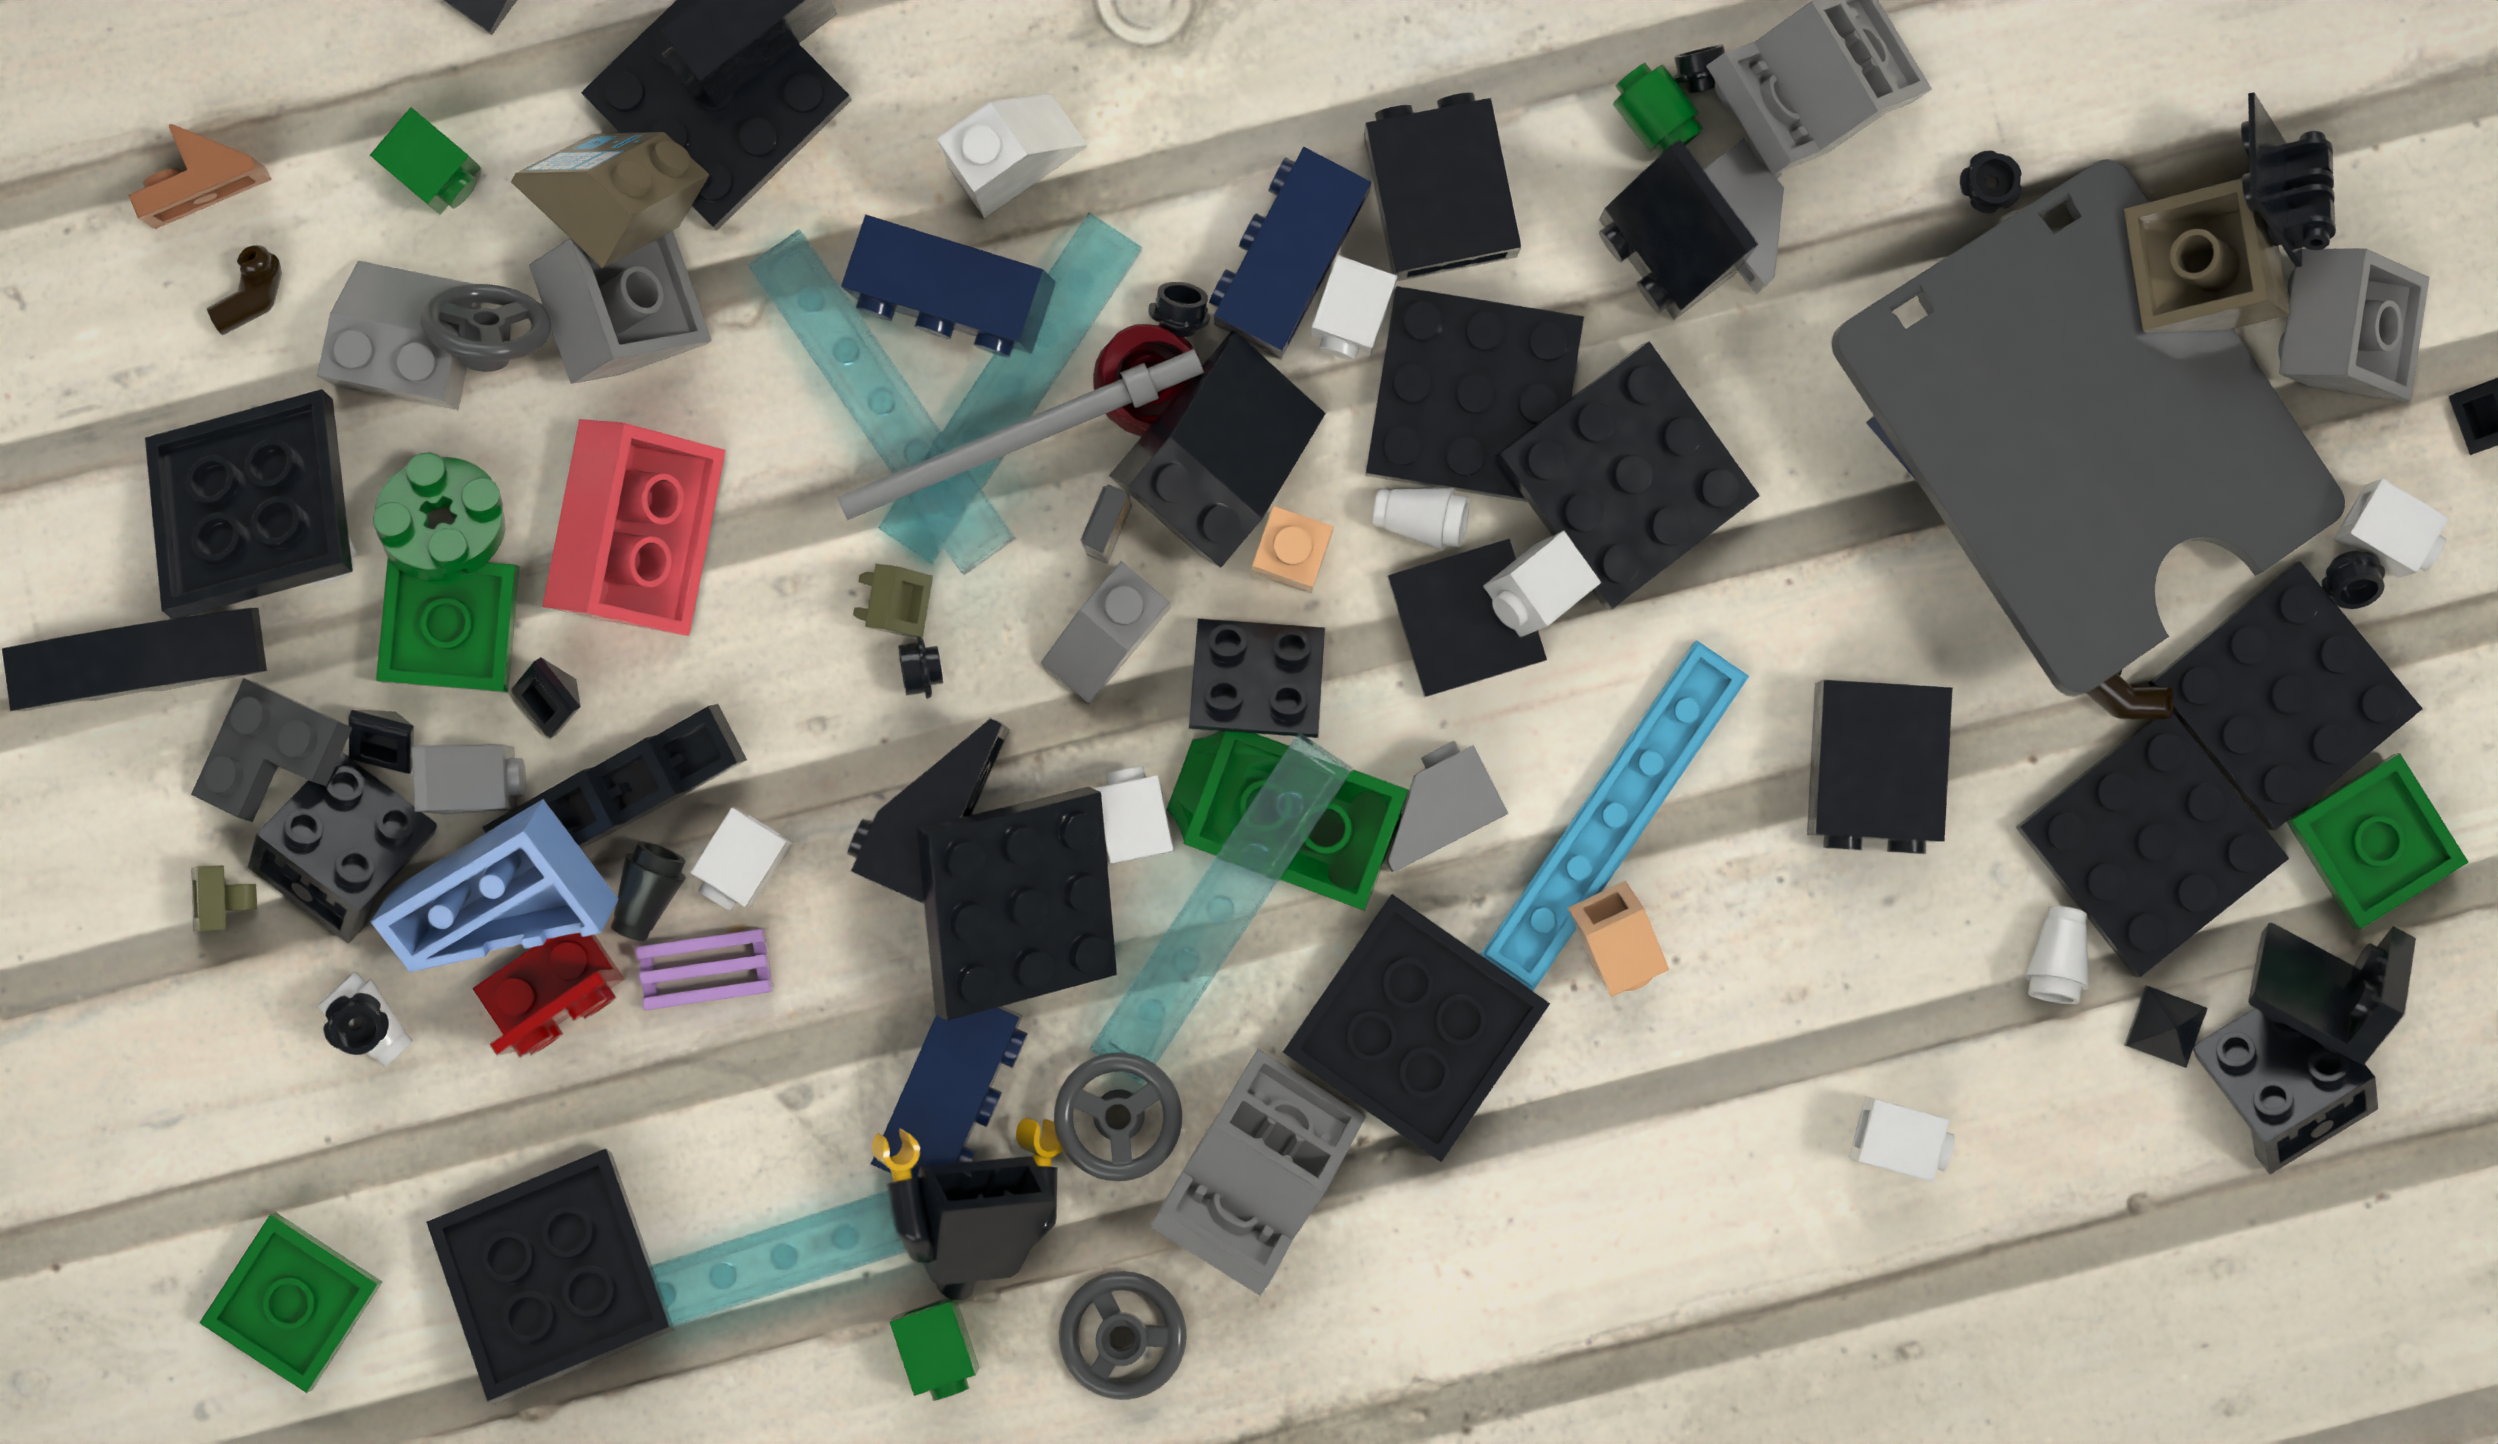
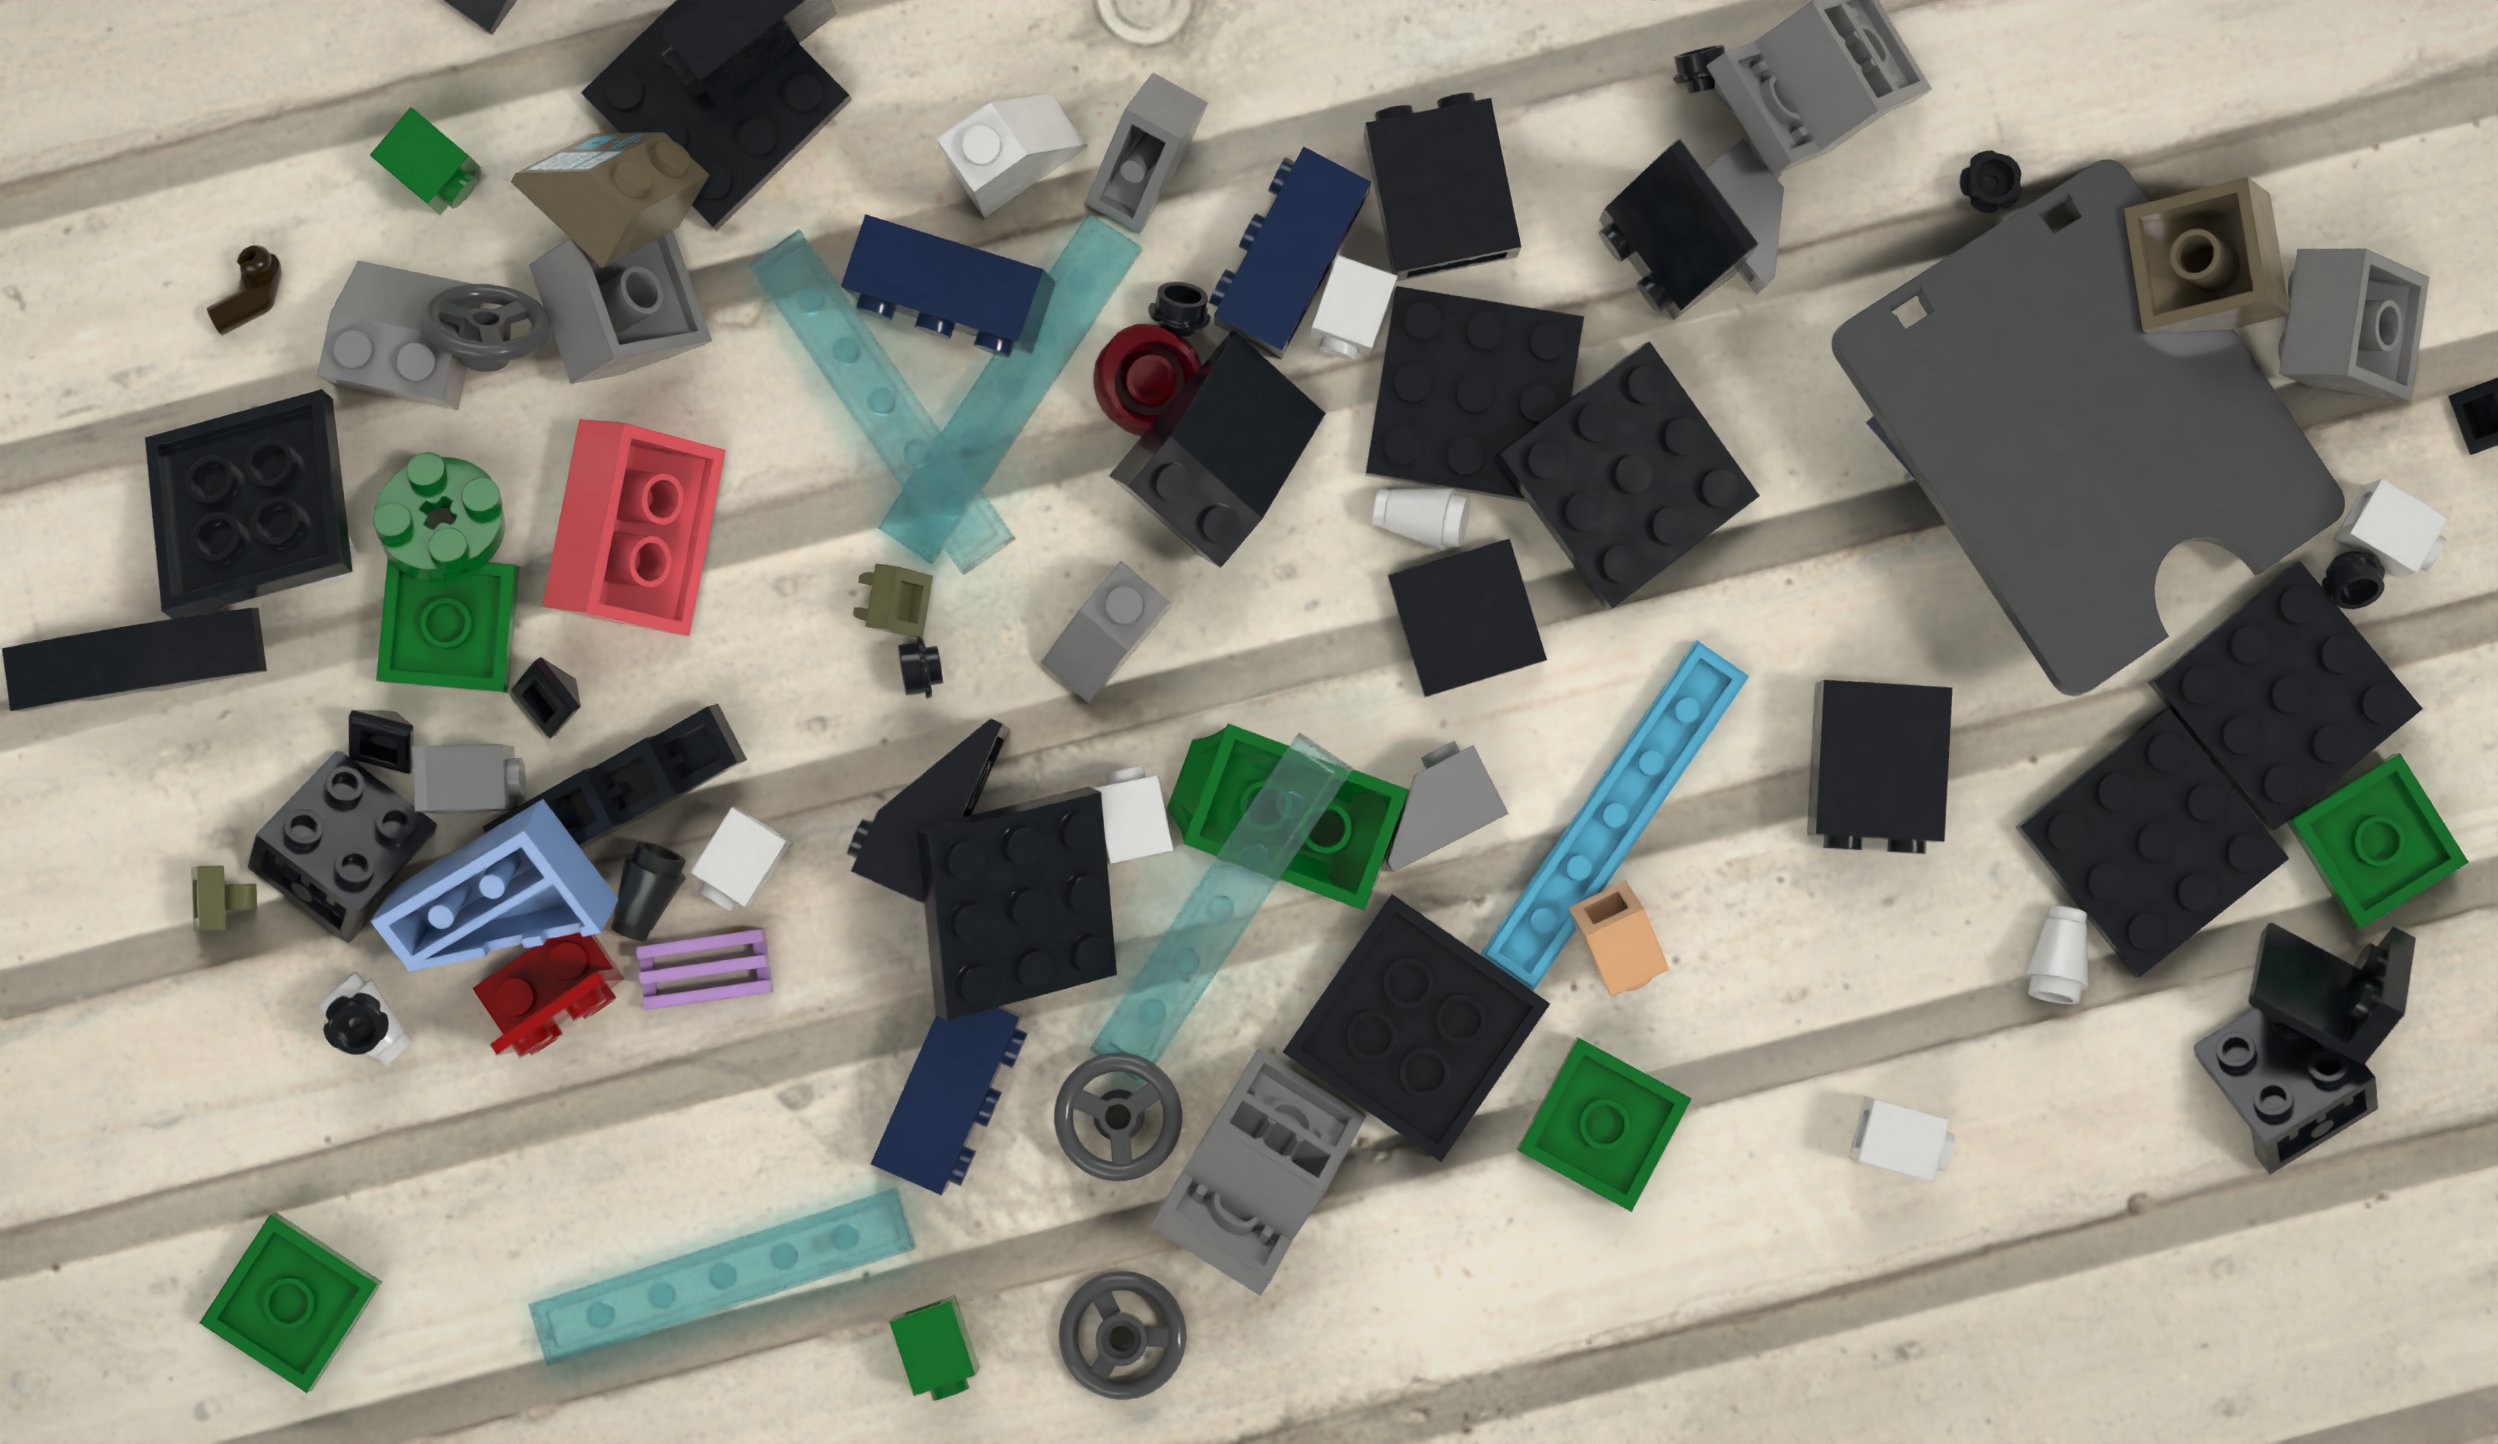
nougat slope [128,124,272,229] -> none
dark grey plate [191,678,353,822] -> none
black plate [426,1148,675,1405] -> none
light grey bar [838,349,1204,520] -> none
black torso [871,1118,1062,1300] -> none
dark grey tile [1081,484,1132,564] -> none
black hinge [1189,619,1325,738] -> none
light nougat brick [1252,505,1334,593] -> none
white brick [1483,531,1601,637] -> none
green brick [1613,63,1704,155] -> none
dark brown arm [2086,670,2174,719] -> none
black slope [2124,986,2208,1068] -> none
black hinge [2241,92,2336,267] -> none
none -> light grey slope [1084,73,1208,234]
none -> green plate [1516,1037,1692,1212]

